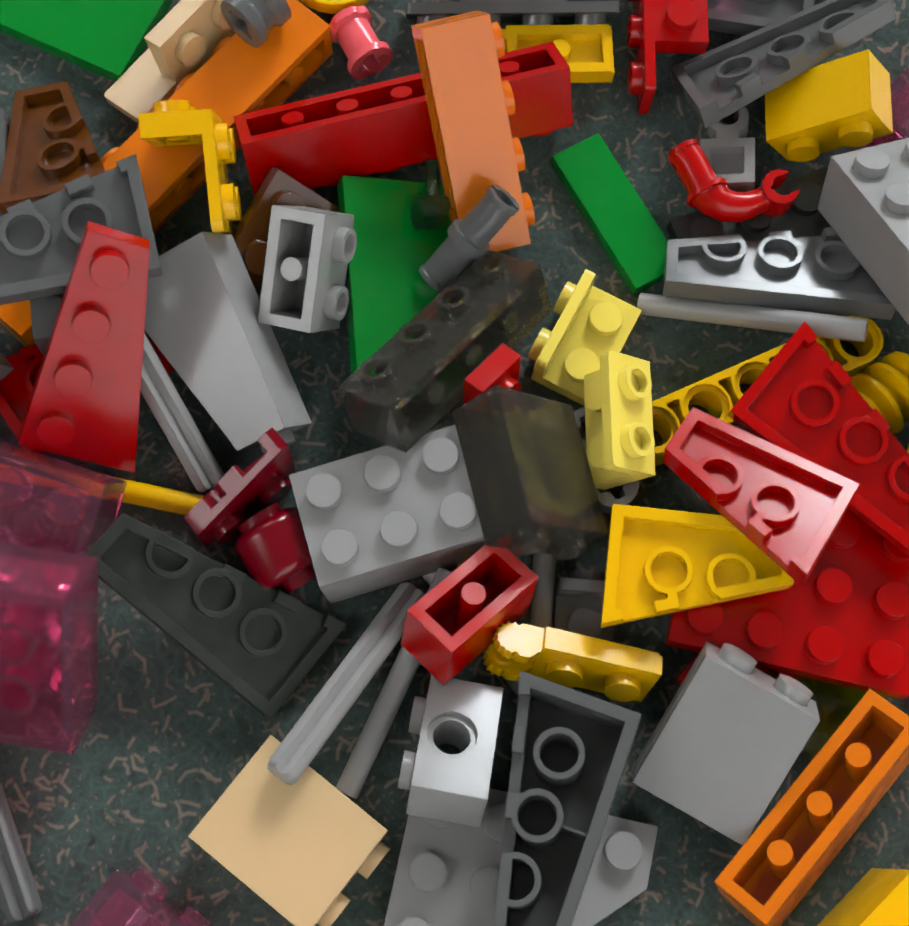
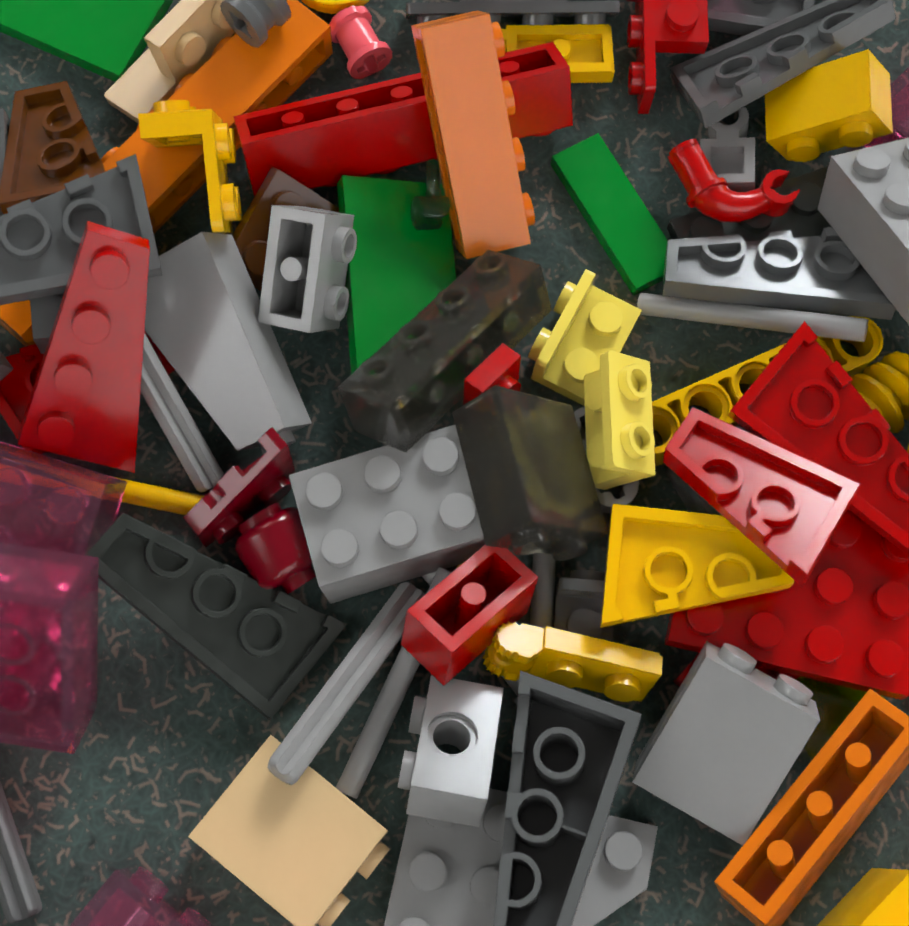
dark grey pin [419,184,519,292] -> none

